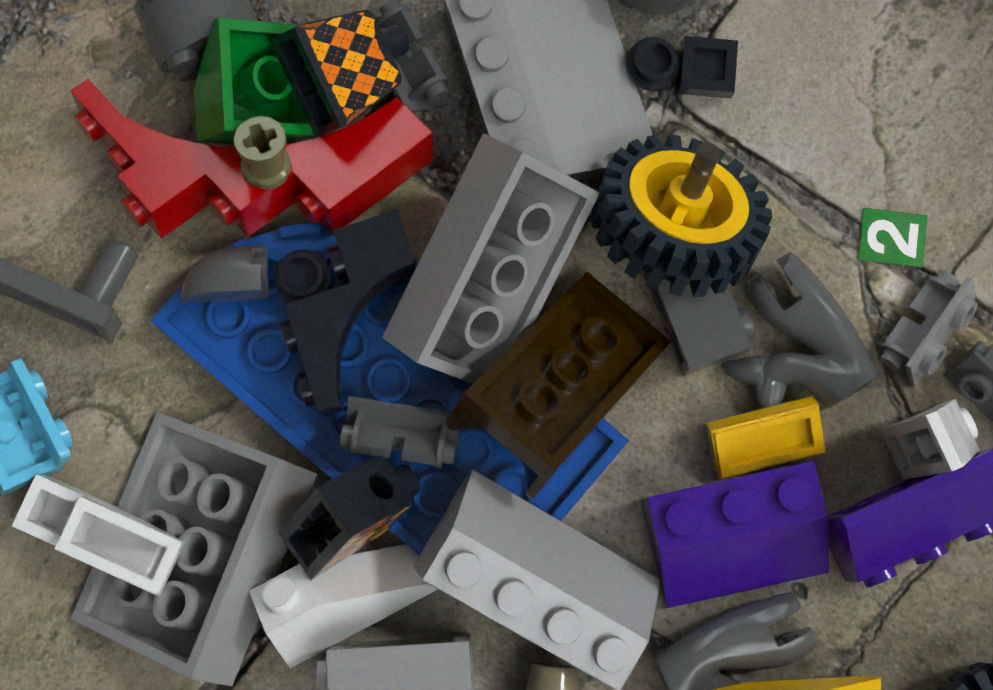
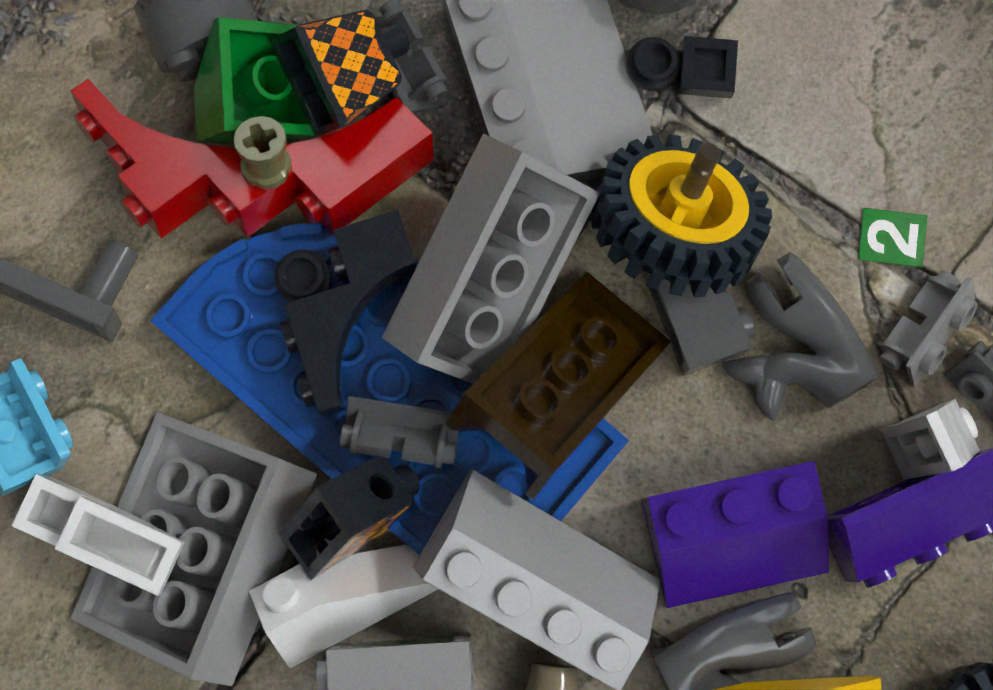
dark grey brick [181,245,269,303] -> none
yellow tile [706,396,826,479] -> none

